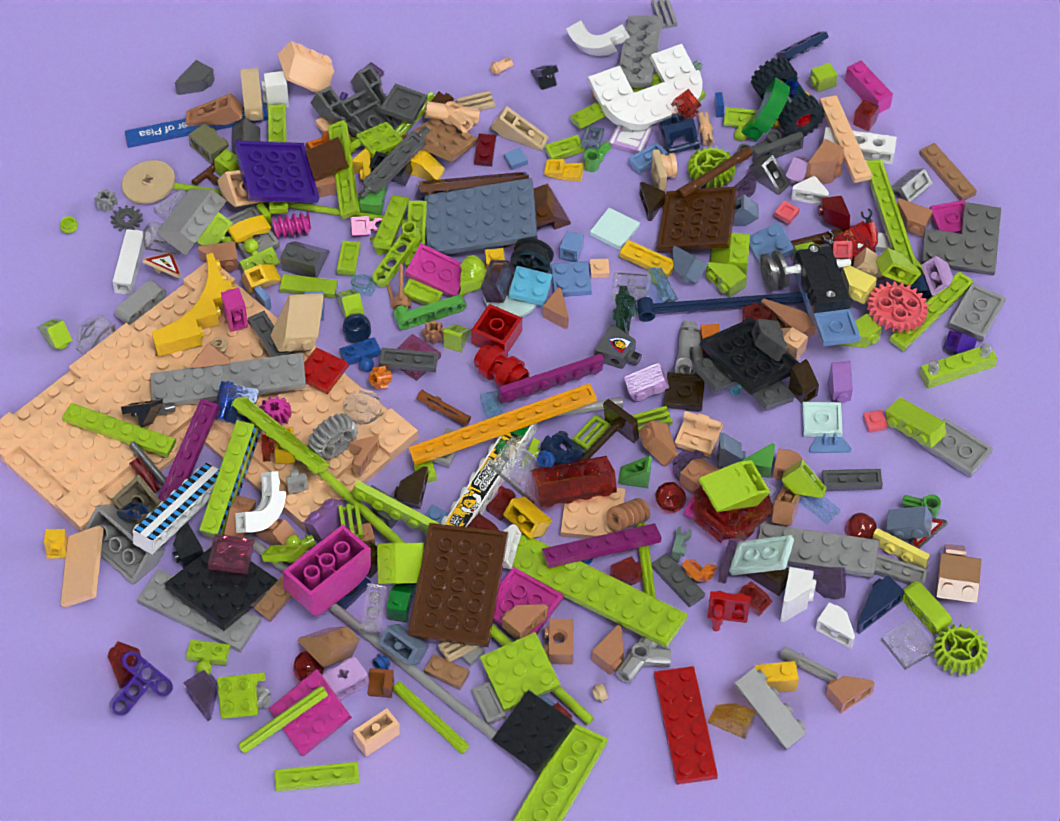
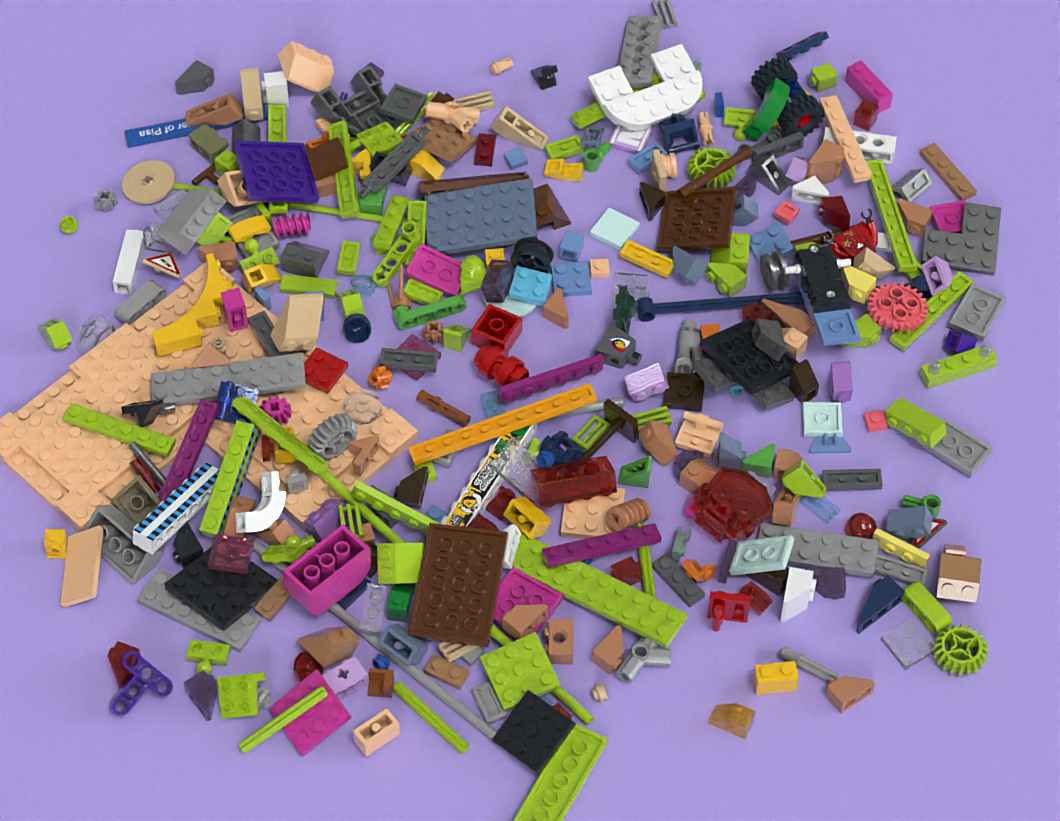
dark grey gear [110,205,143,232] -> none
dark blue plate [117,502,150,520] -> none
lime tile [274,761,360,792] -> none
blue plate [339,337,381,372] -> none
plate [350,216,382,236] -> none
white arch [566,21,630,56] -> none
clear light blue plate [647,267,678,302] -> none
red plate [654,666,718,785] -> none
clear red hair [655,482,687,513] -> none
clear red brick [671,89,702,119] -> none
lime slope [698,460,771,512] -> none
light grey brick [734,668,806,751] -> none
white slope [816,602,855,649] -> none
coral plate [833,241,853,261] -> none
lime slope [876,247,921,286] -> none

